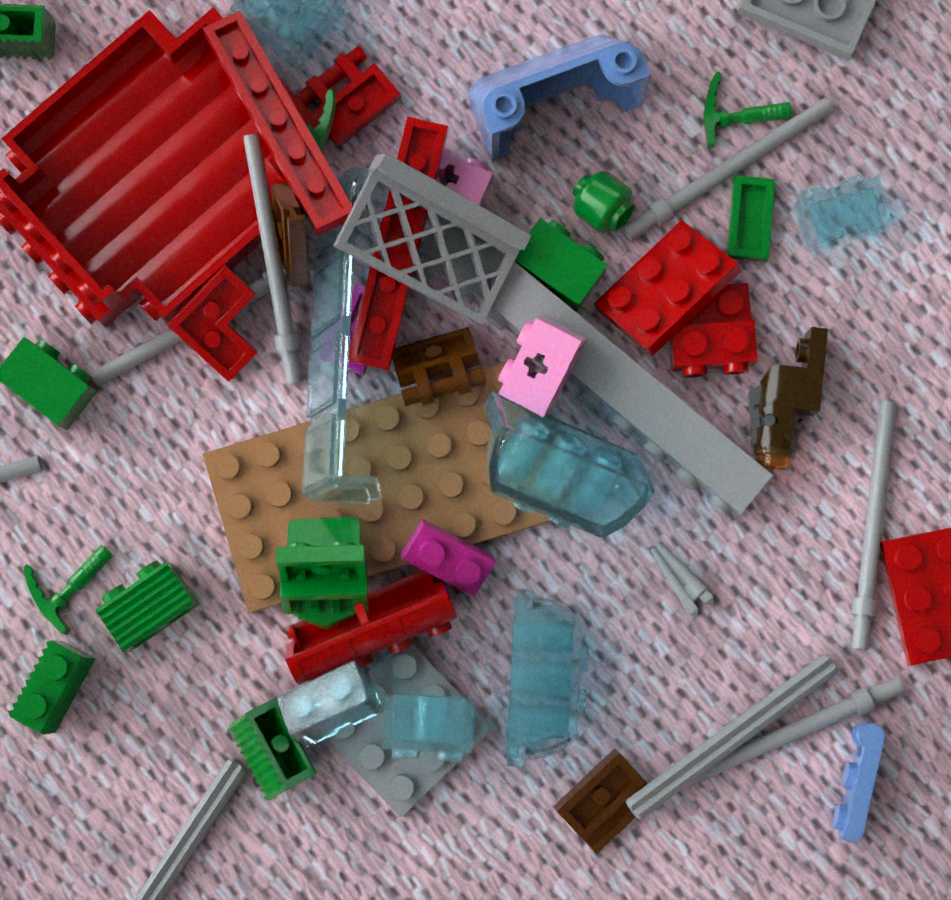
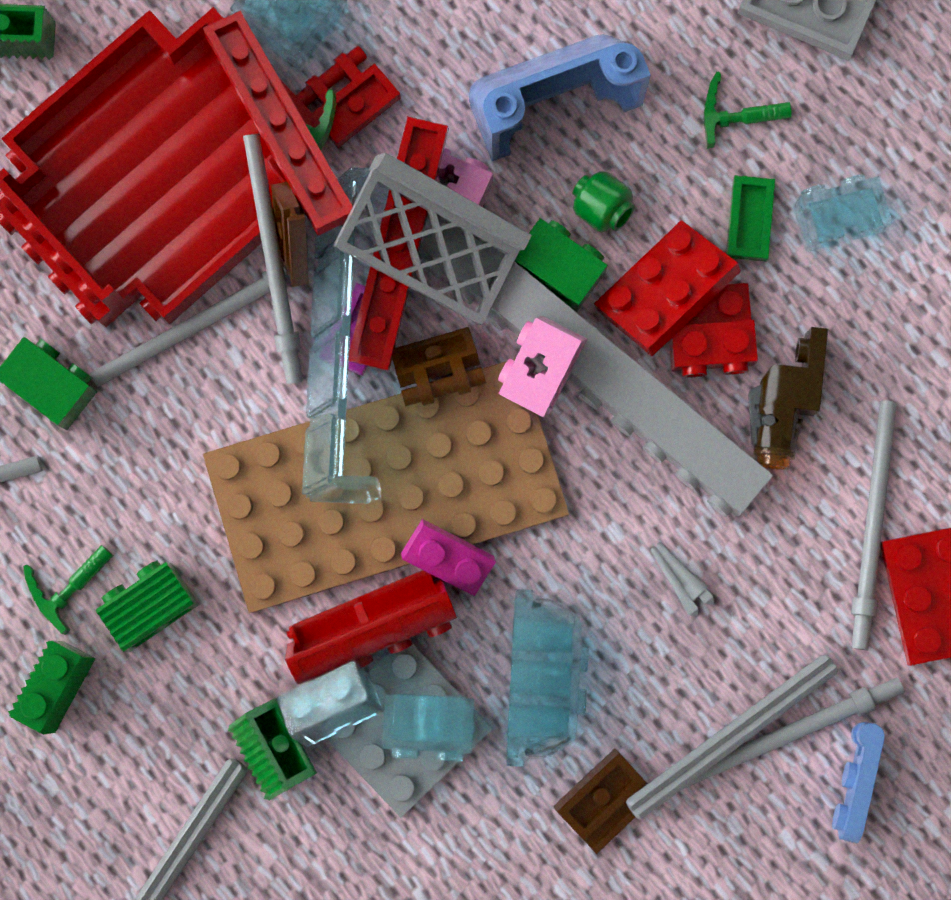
red plate [167,264,257,382] -> none
green piece [276,517,369,630] -> none
clear light blue windscreen [484,391,655,538] -> none
light grey bar [622,98,833,241] -> none

